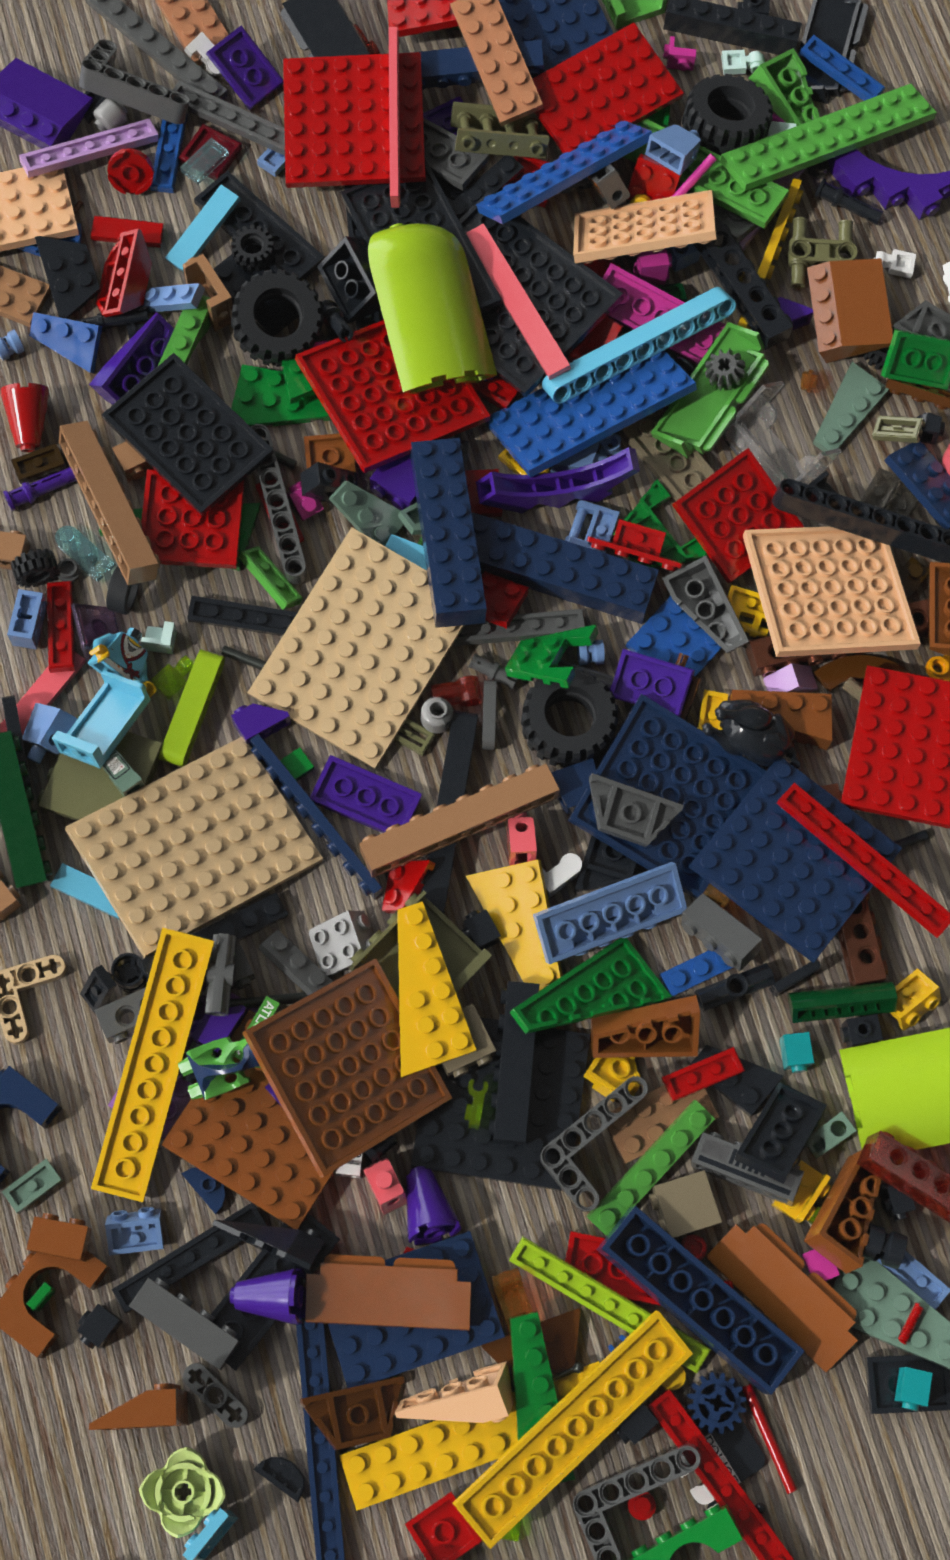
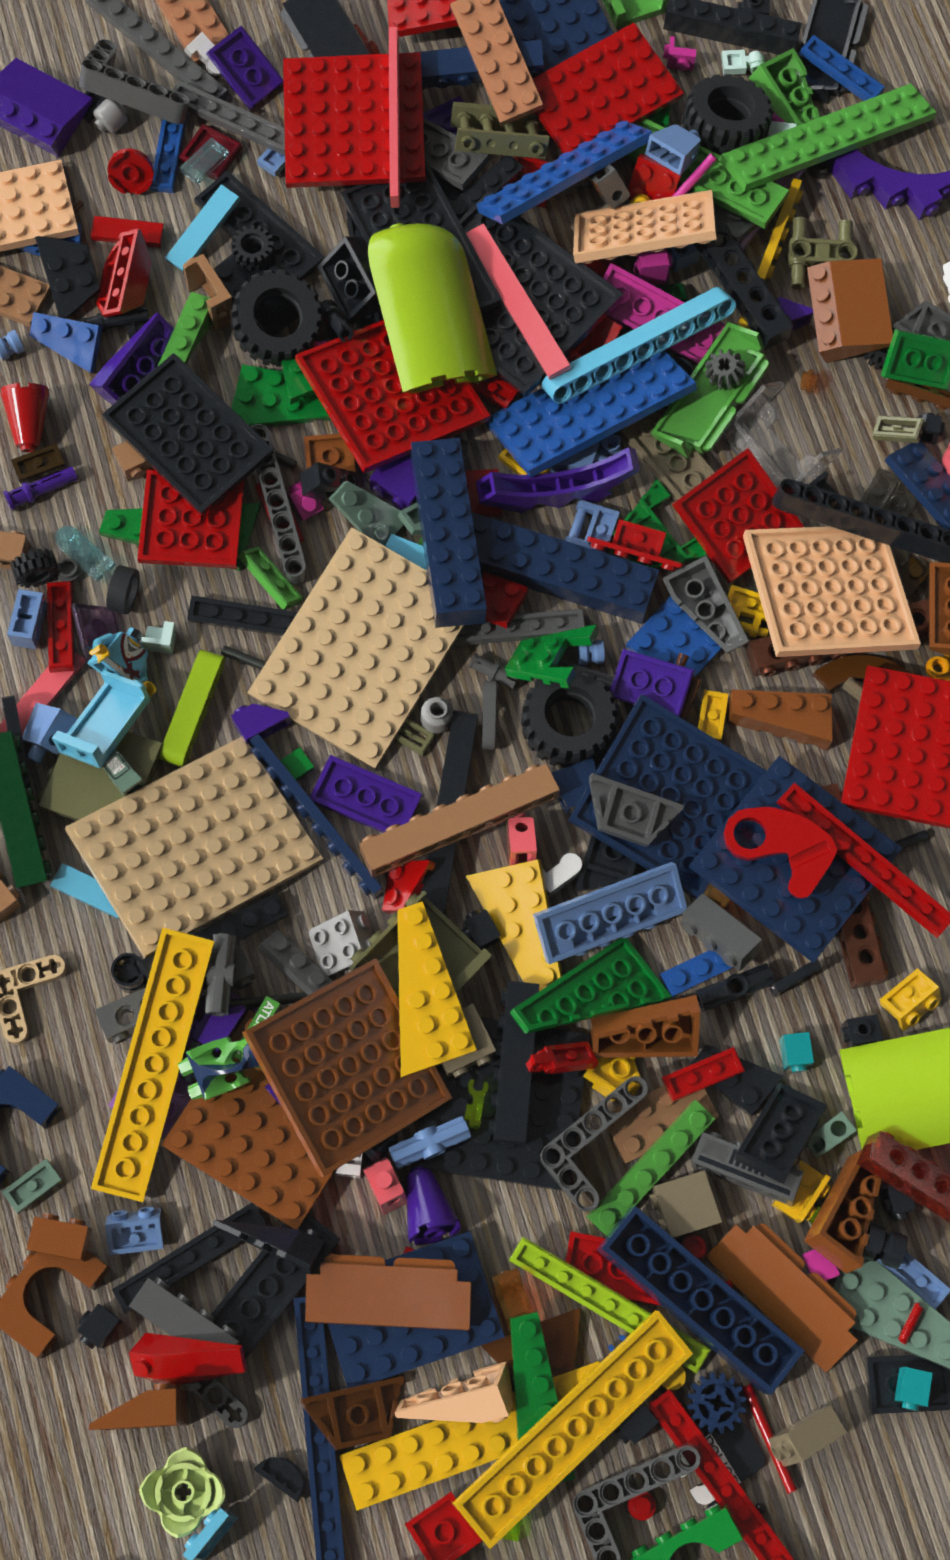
lavender plate [19,119,159,178] -> none
green tile [26,1282,56,1311] -> none
medium nougat brick [59,421,160,585] -> none
black plate [80,965,117,1014] -> none
medium blue plate [141,283,205,313] -> none
clear neon green plate [150,655,193,700] -> none
dark blue plate [181,1168,225,1215] -> none
dark purple cone [230,1268,306,1325] -> none
clear red piece [431,675,482,707] -> none
pearl dark grey hinge [552,1362,584,1382] -> none
black piece [702,700,801,769] -> none
lavender slope [763,663,818,693] -> none
dark green brick [787,981,898,1023] -> none
sand green wing [813,361,889,458] -> none
black pin [814,178,884,225] -> none
white plate [873,249,916,279] -> none
none -> red wedge [129,1333,247,1385]
none -> medium blue piece [388,1116,471,1170]
none -> red hinge [525,1041,599,1074]
none -> red animal [723,807,850,899]
none -> dark tan piece [768,1405,847,1467]

